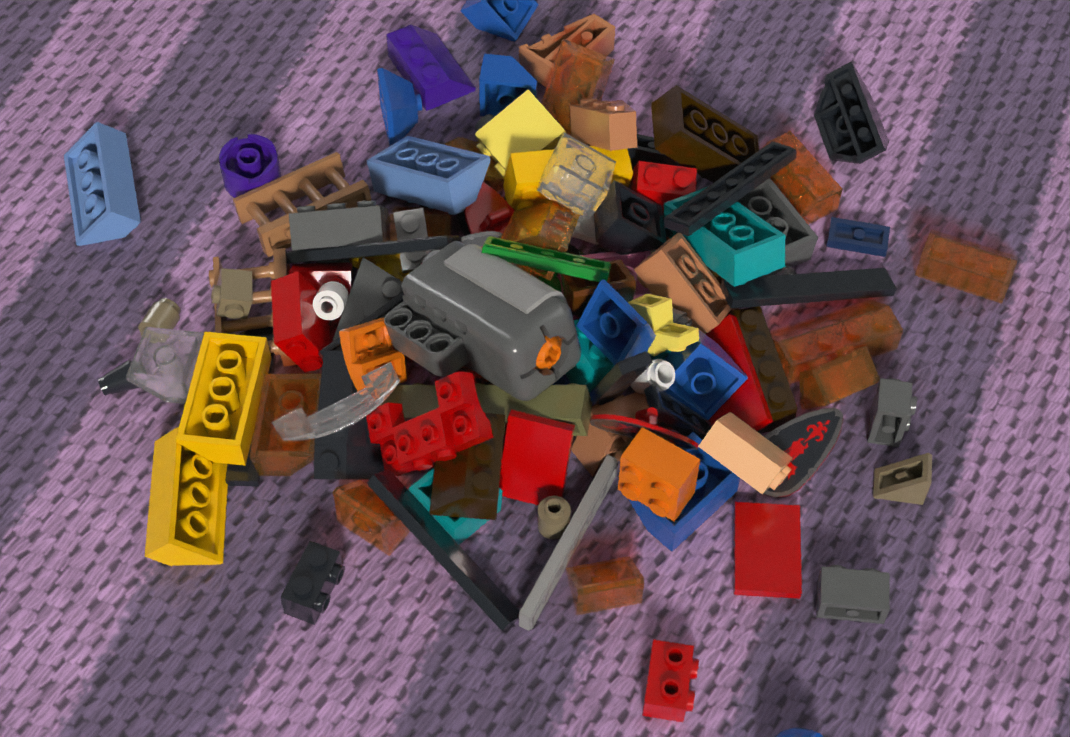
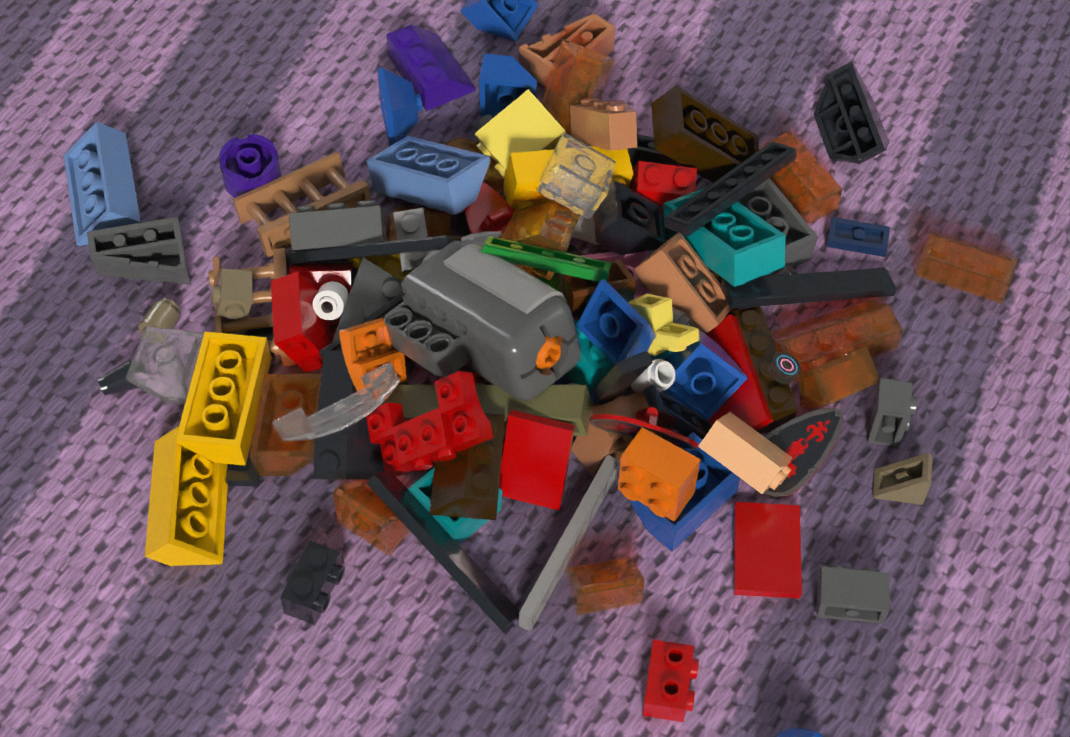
dark tan brick [537,496,571,540] -> none
none -> dark grey wedge [87,217,191,285]
none -> clear smoke tile [768,352,801,384]

